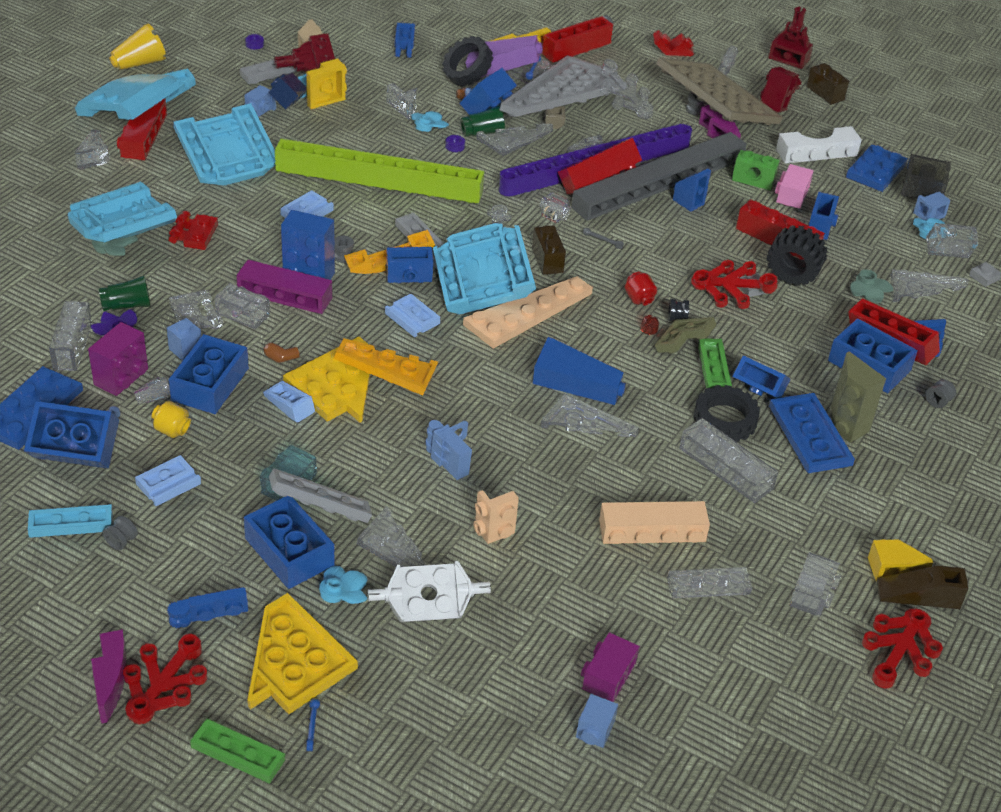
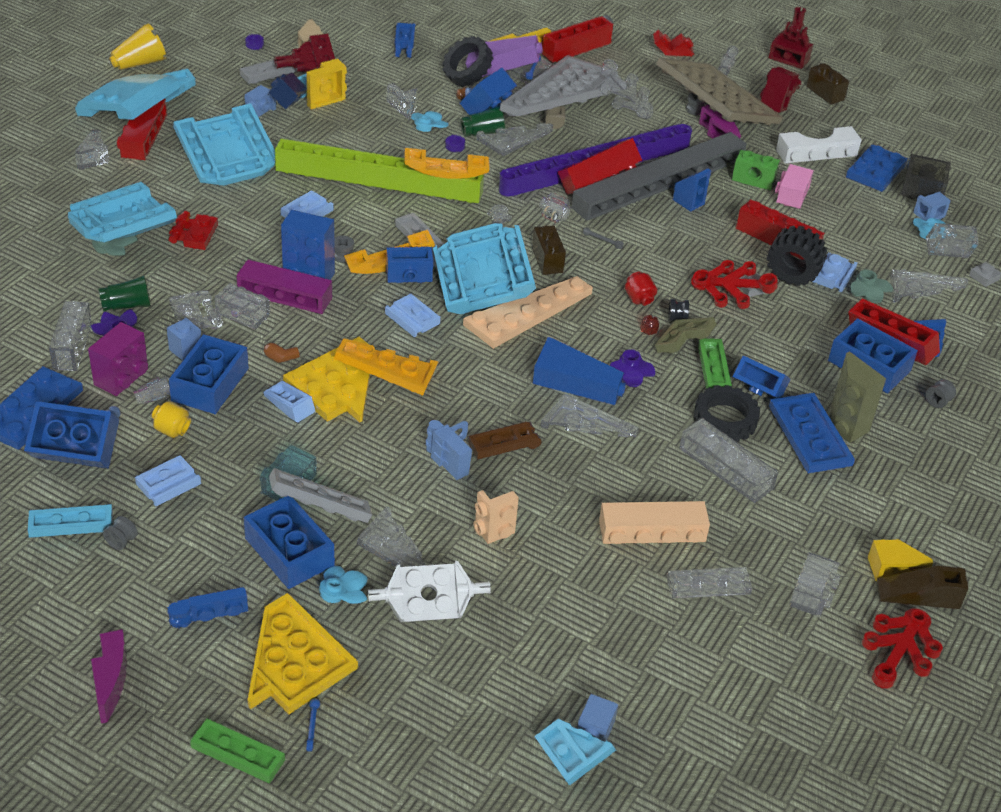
red plant [123,634,208,724] -> none
clear tile [567,135,603,153] -> none
magenta brick [581,632,640,702] -> none
blue brick [809,192,839,240] -> none
none -> light orange slope [404,148,490,179]
none -> reddish brown plate [468,422,542,460]
none -> medium azure wing [534,719,616,785]
none -> dark purple plate [610,349,655,388]
none -> light blue plate [813,252,858,292]

